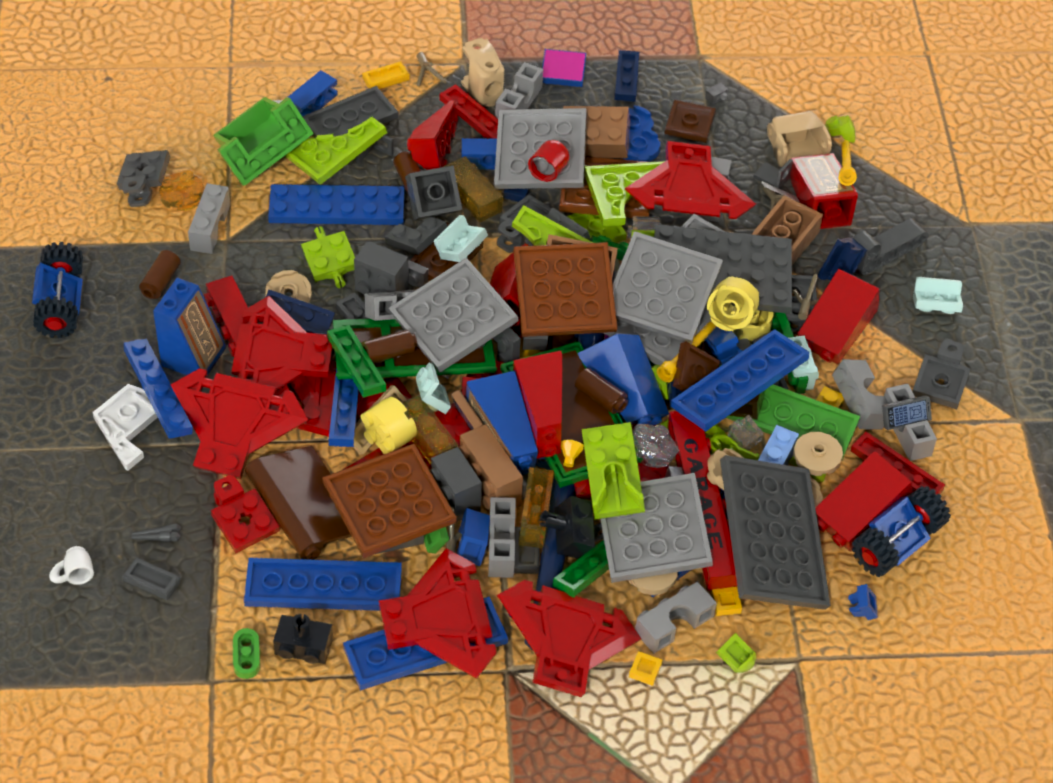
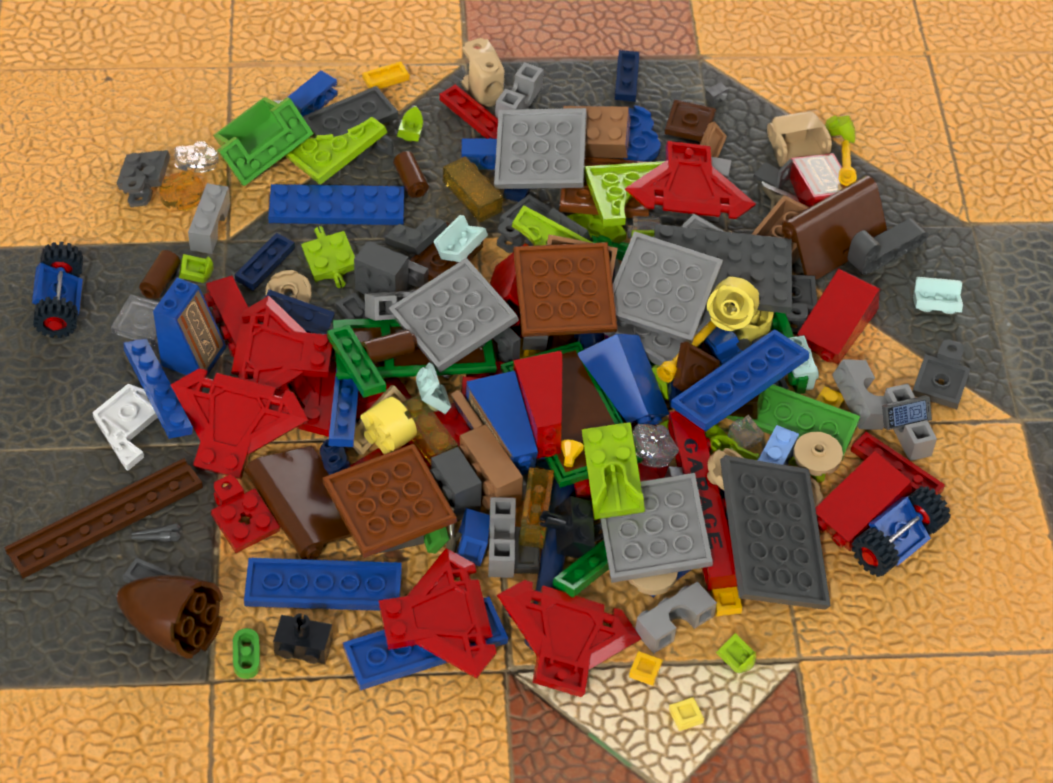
white piece [49,546,94,585] -> none
dark grey brick [405,166,462,220] -> none
red wedge [407,100,458,170] -> none
dark tan plant [417,52,447,87] -> none
red helmet [528,140,570,182] -> none
dark pink tile [542,49,586,87] -> none
reddish brown brick [575,368,628,414] -> none
dark tan plant [792,274,820,320] -> none
dark blue hinge [818,237,868,280] -> none
blue tile [848,584,878,620] -> none
none -> reddish brown plate [4,458,203,579]
none -> clear plate [111,294,159,345]
none -> reddish brown cylinder [117,575,223,659]
none -> clear plate [174,142,219,173]
none -> lime plate [179,254,214,283]
none -> dark blue plate [234,233,295,290]
none -> dark blue plate [320,439,351,475]
none -> lime plate [397,106,423,142]
none -> light yellow tile [669,697,704,731]
none -> medium nougat tile [700,122,727,158]
none -> reddish brown door [782,176,887,281]

